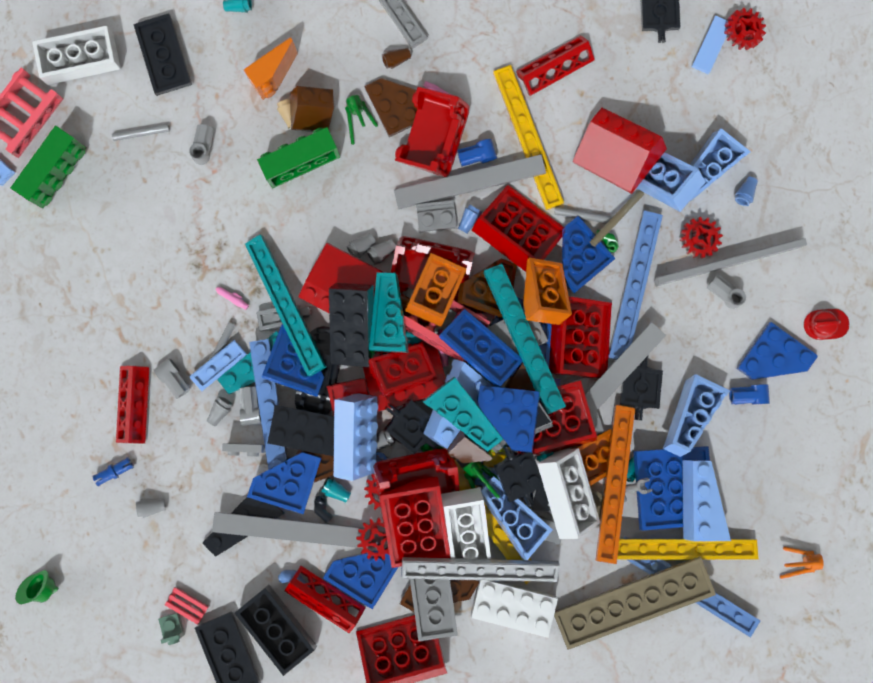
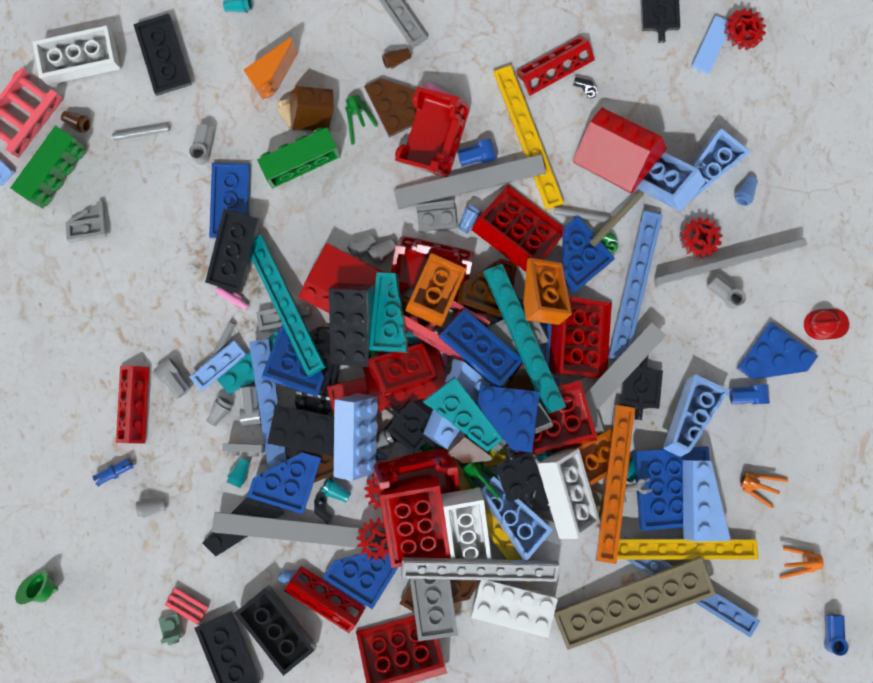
none -> reddish brown cone [61,111,91,133]
none -> light grey wing [65,201,107,243]
none -> black plate [205,209,261,293]
none -> blue tile [209,163,251,239]
none -> teal cone [226,458,250,488]
none -> arm [573,77,597,99]
none -> orange plant [740,471,788,508]
none -> blue piece [824,614,849,656]

